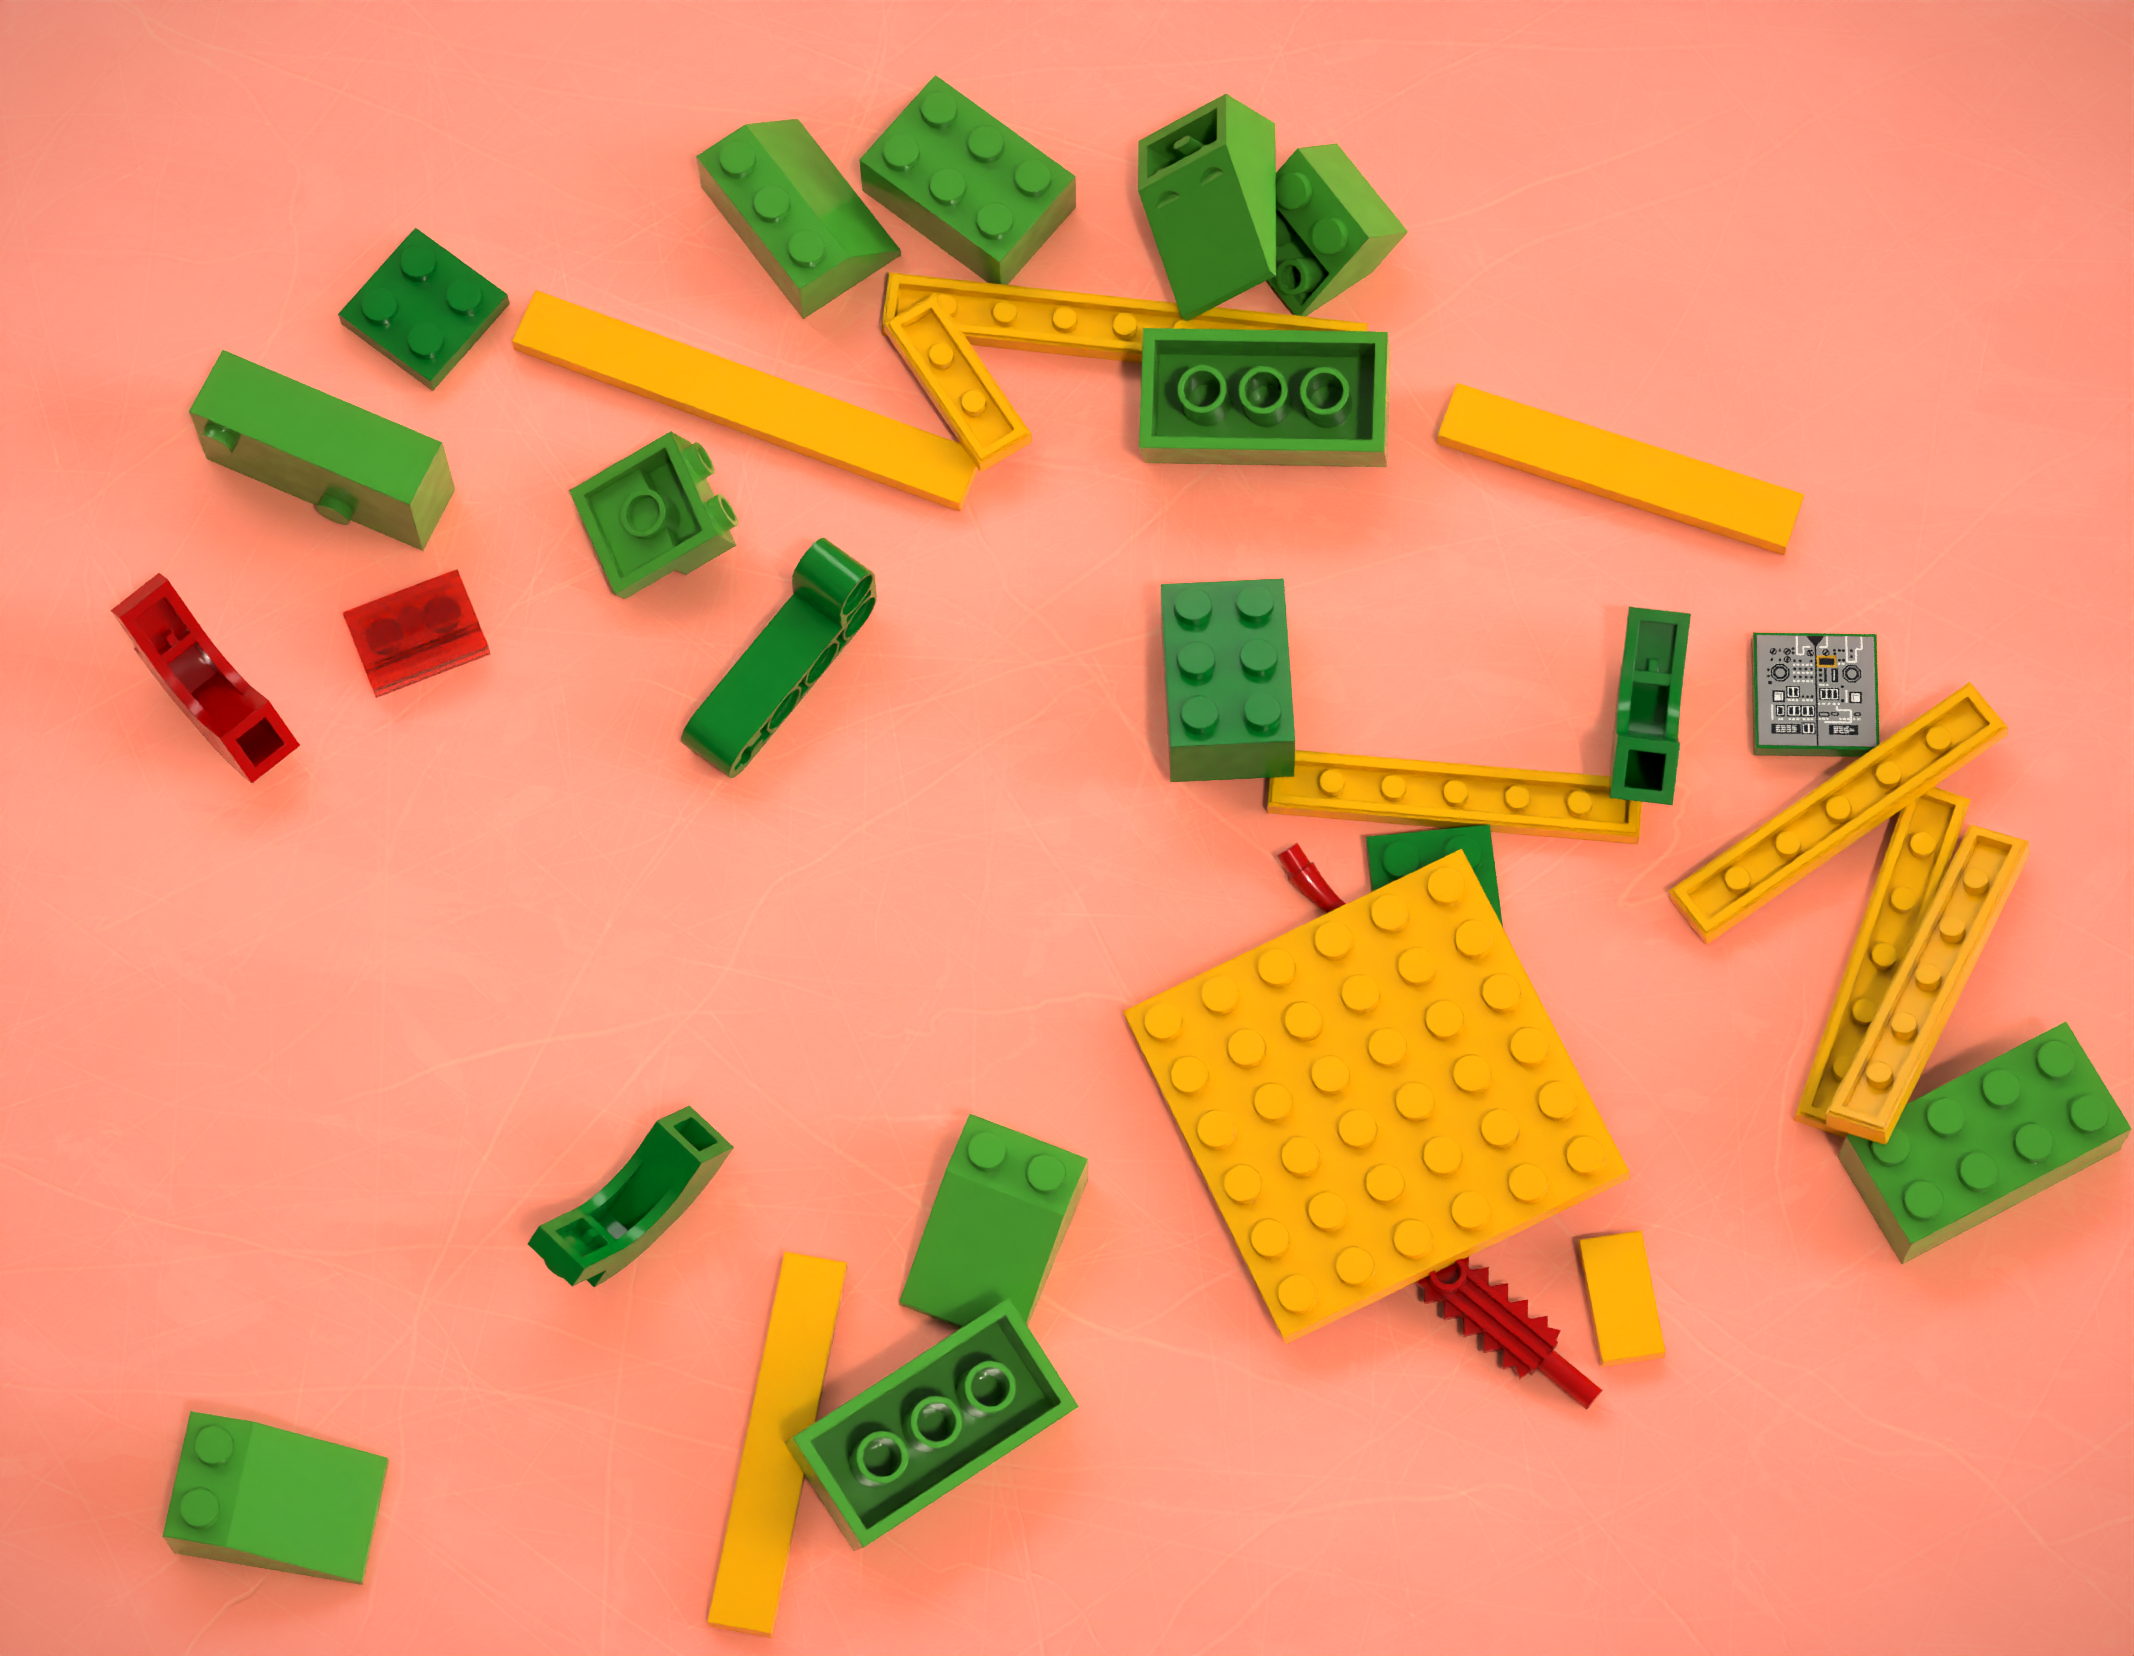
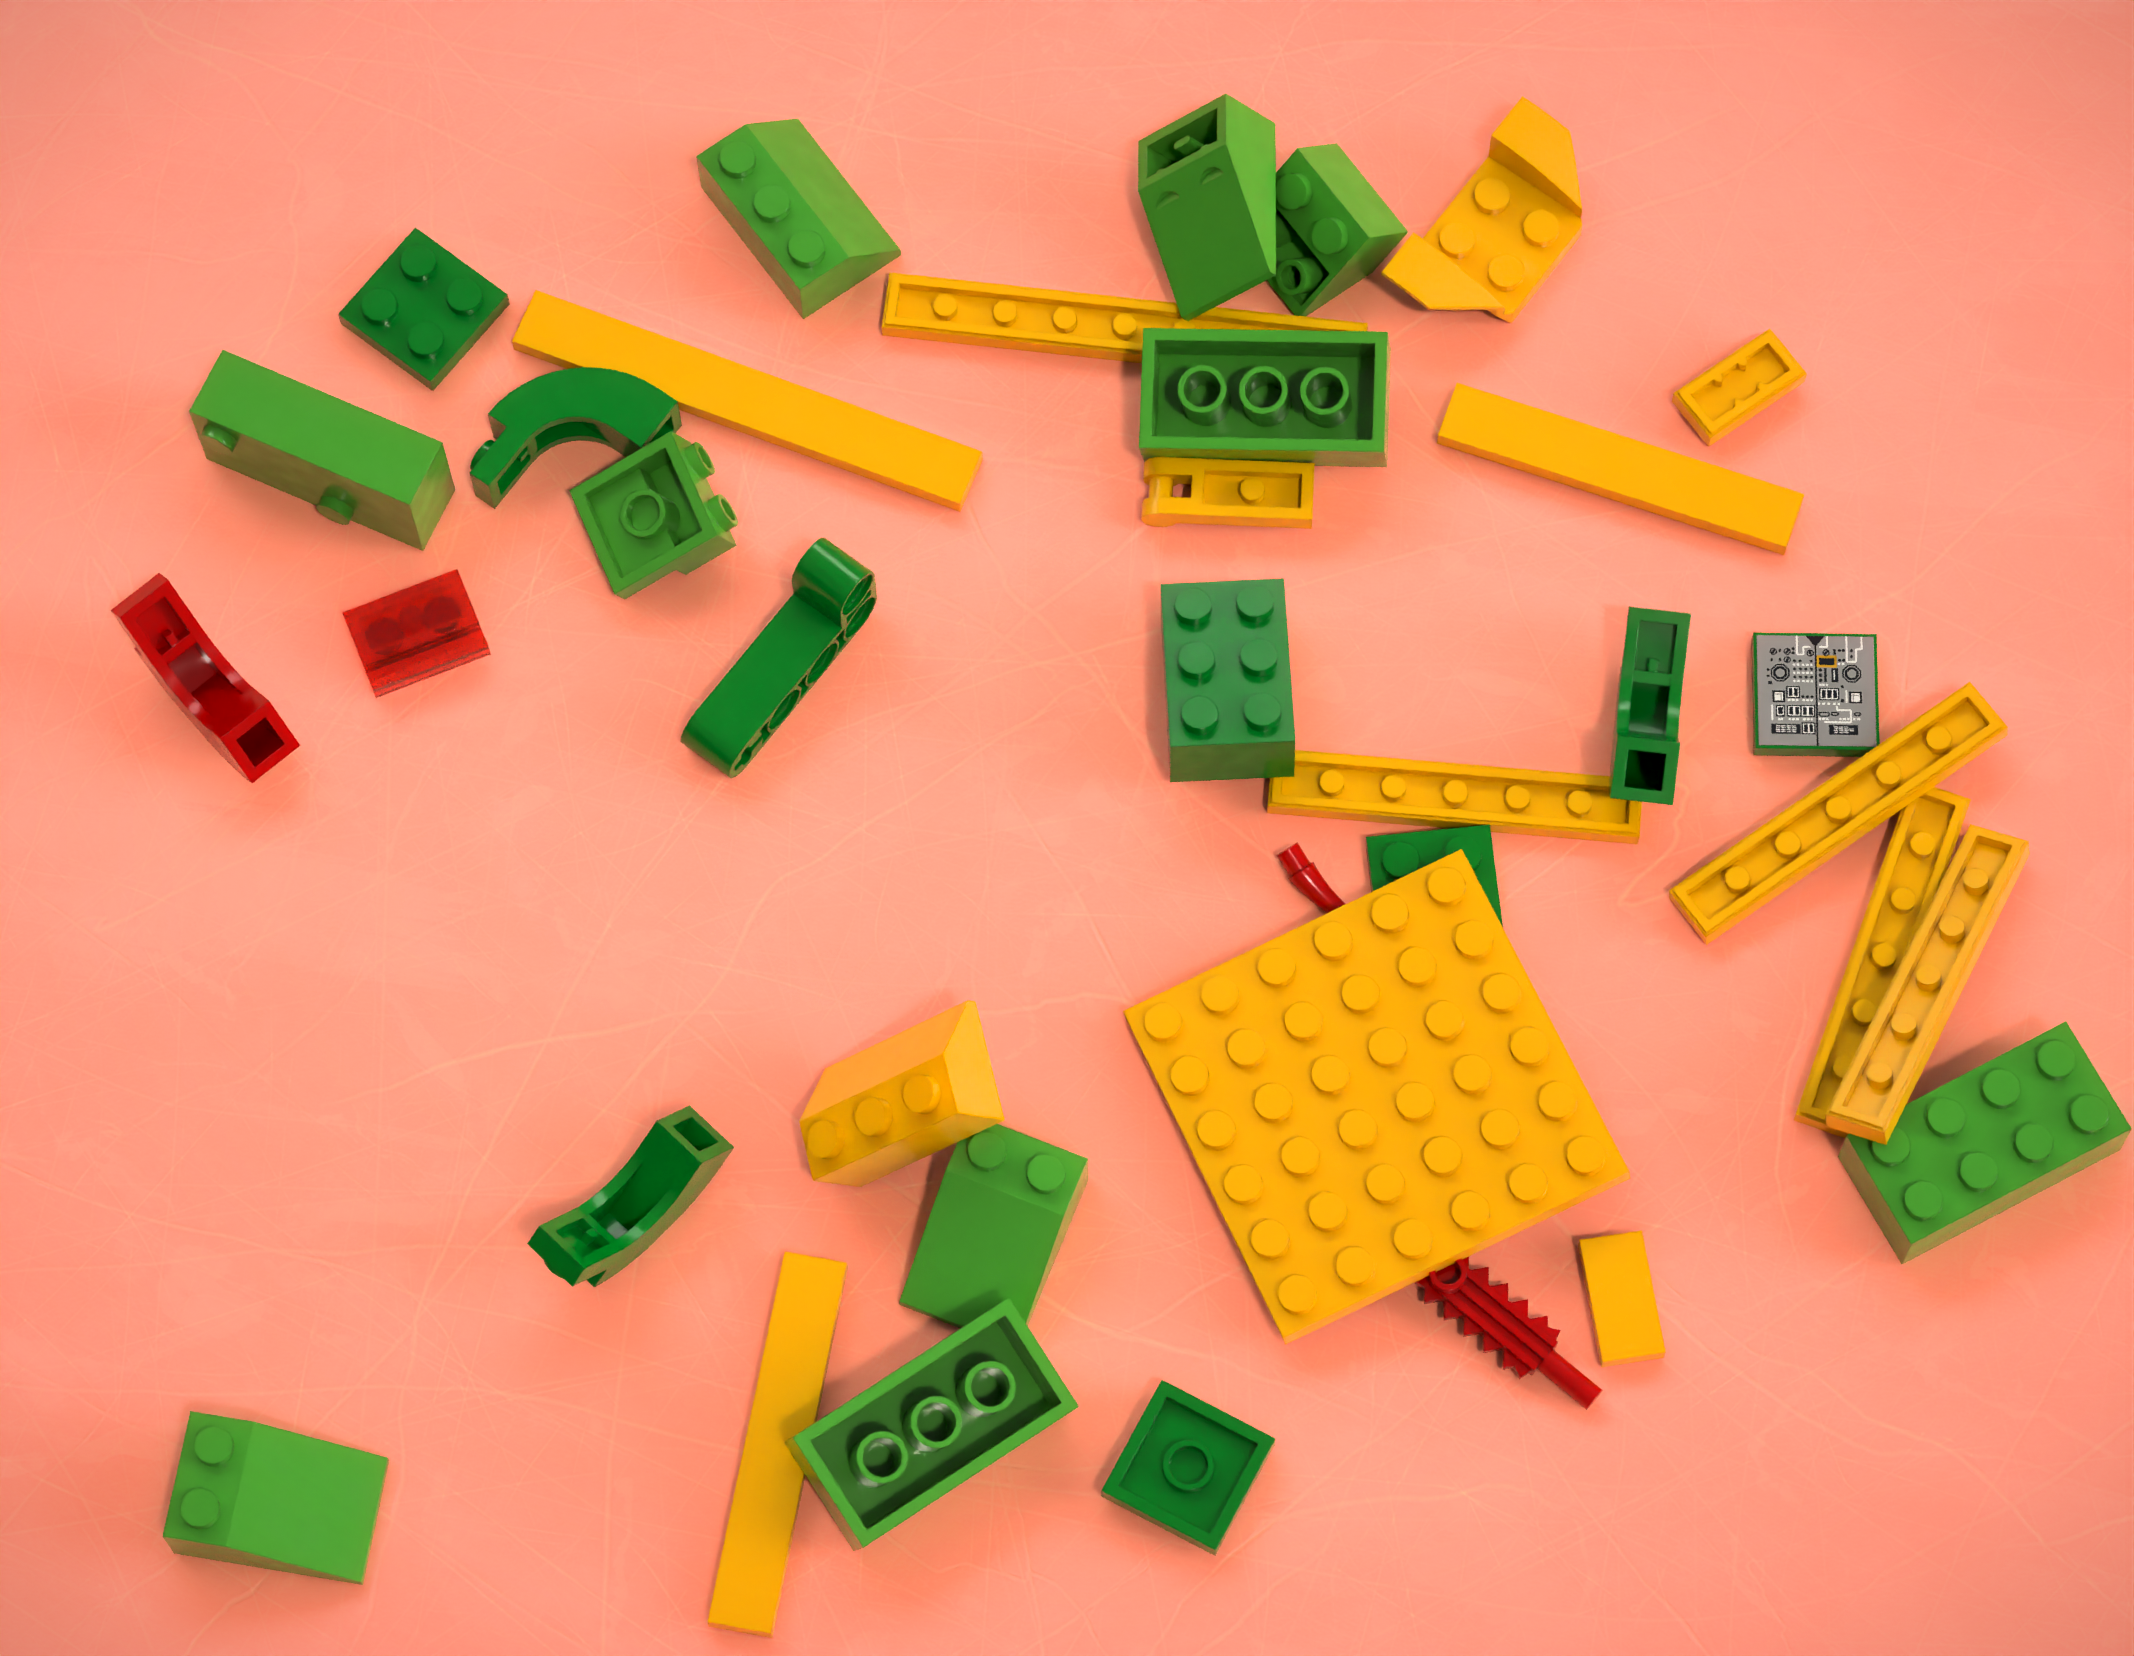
bright green brick [859,75,1076,285] -> none
yellow tile [884,293,1032,473] -> none
none -> green arch [469,367,682,509]
none -> yellow slope [799,1000,1005,1187]
none -> green plate [1101,1380,1276,1556]
none -> yellow plate [1141,457,1315,529]
none -> yellow piece [1381,96,1583,323]
none -> yellow plate [1672,328,1807,447]

